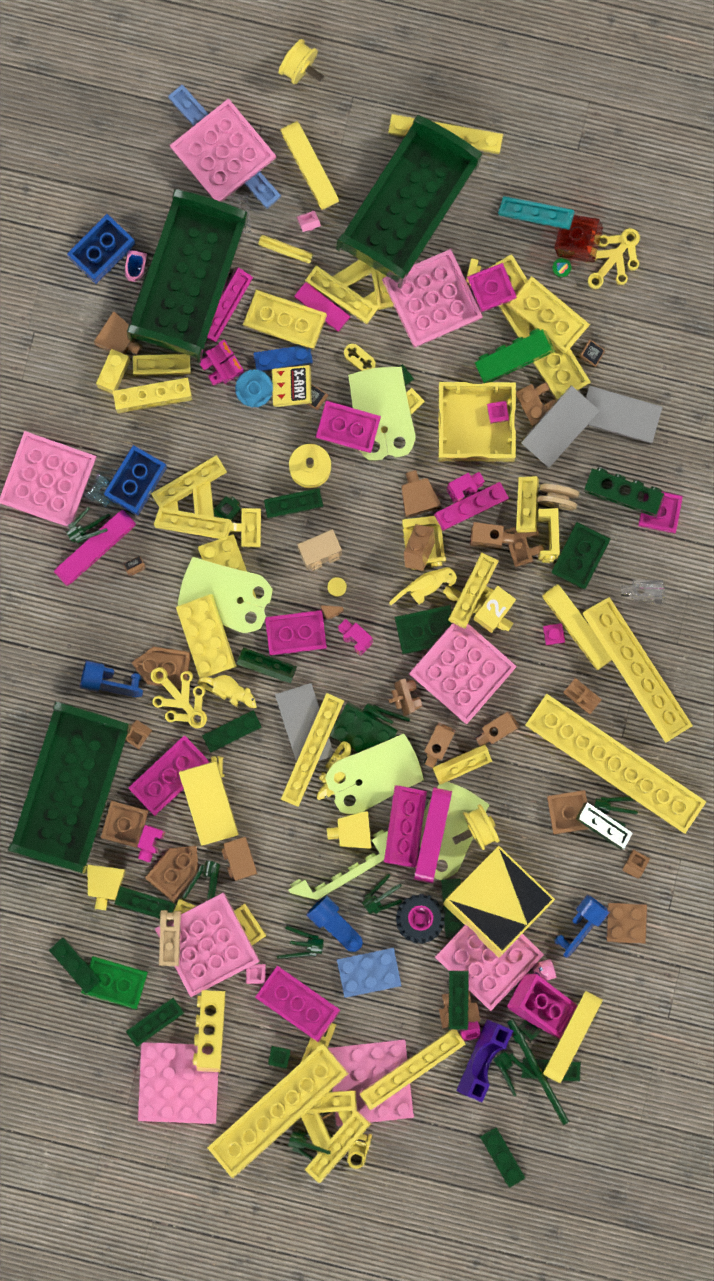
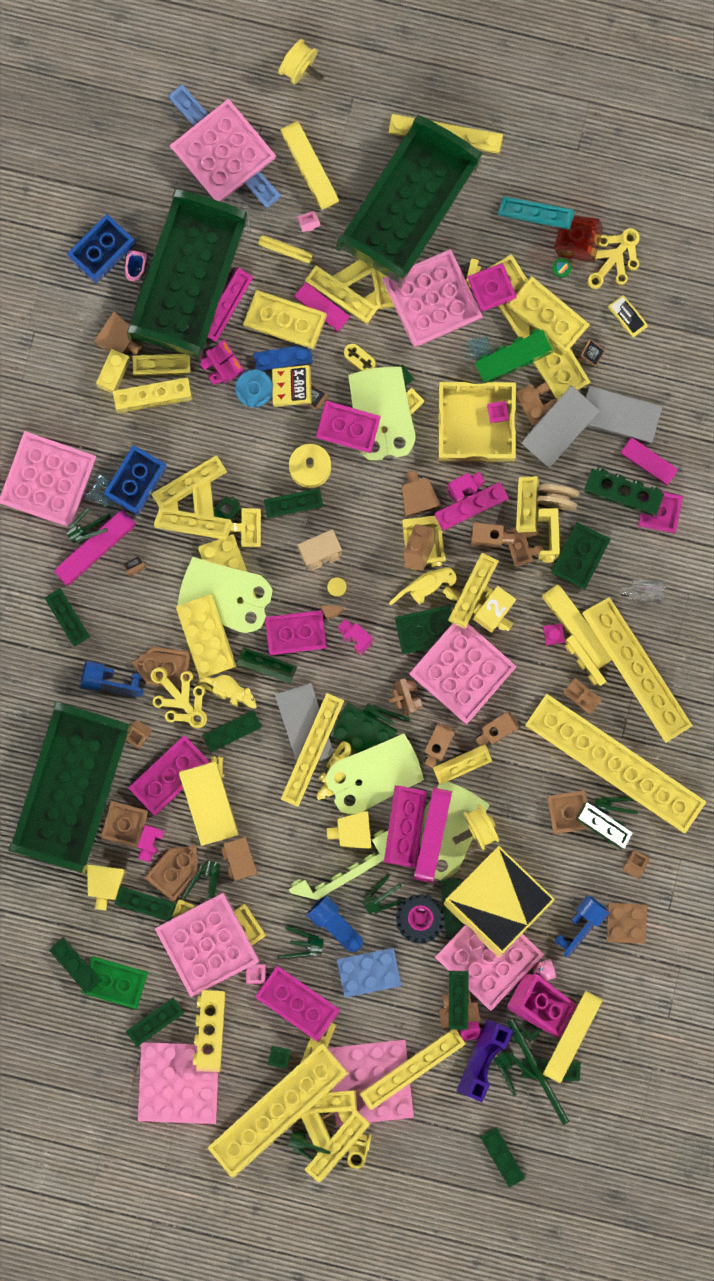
tan plate [159,910,181,966] -> none
none -> dark green plate [44,588,90,647]
none -> clear light blue tile [468,336,491,360]
none -> light yellow plate [565,635,607,687]
none -> slope [608,295,648,338]
none -> dark pink tile [620,437,678,486]

